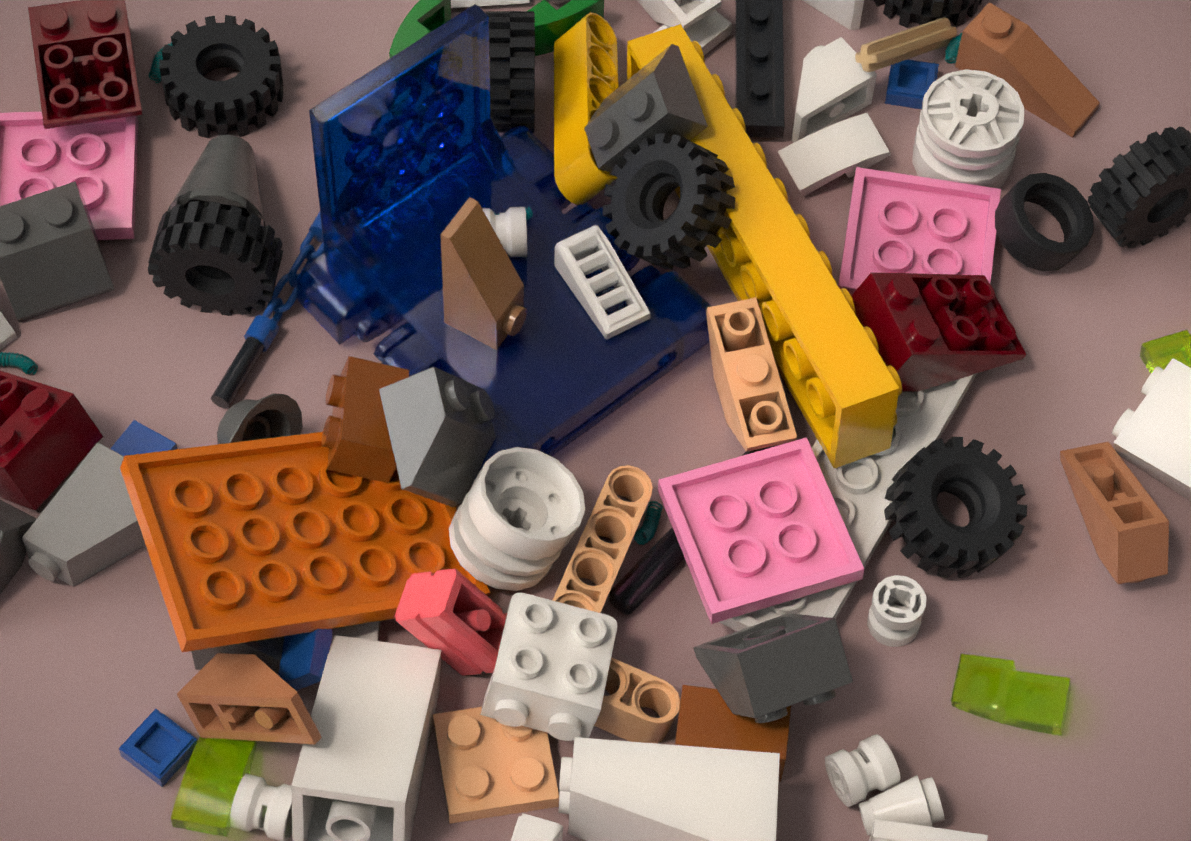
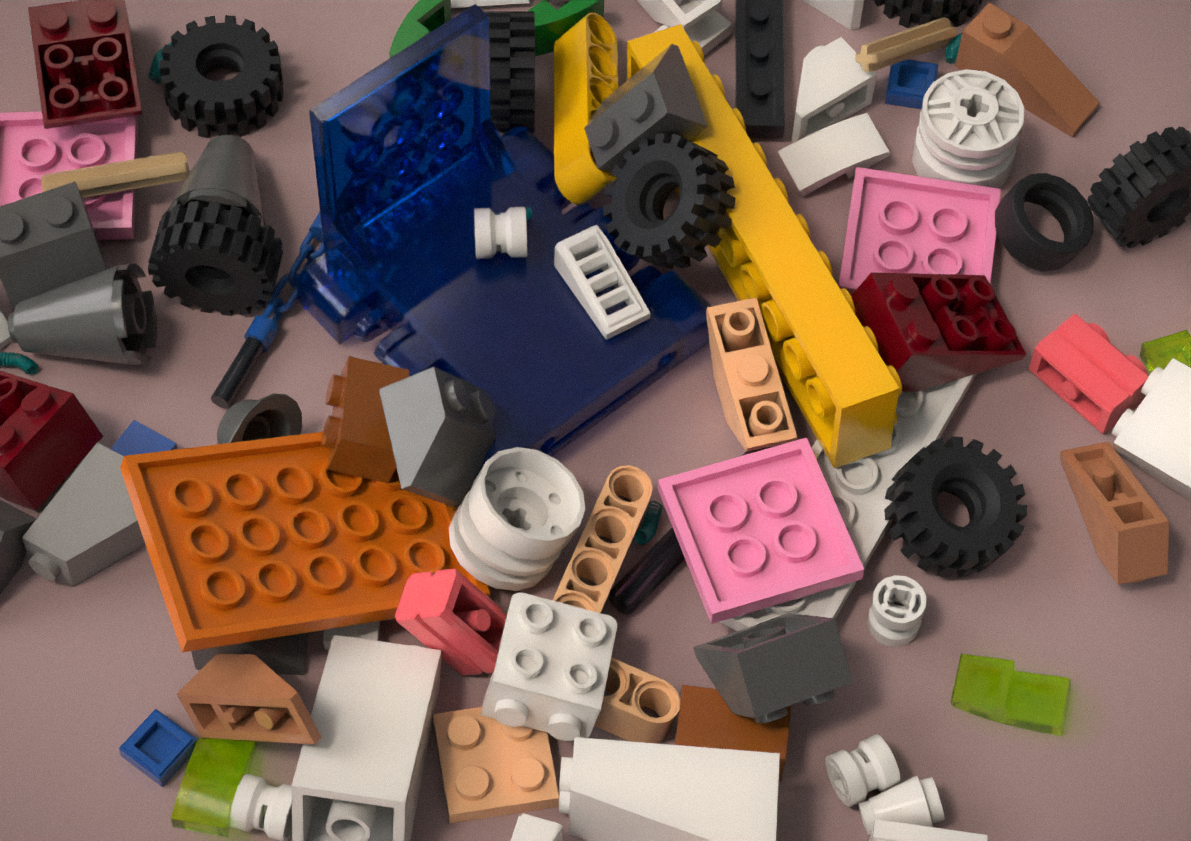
blue tile [278,629,333,691] -> none
medium nougat slope [441,197,527,350] -> none
none -> dark grey cone [8,263,157,365]
none -> tan axle [41,151,190,198]
none -> coral brick [1029,313,1149,435]

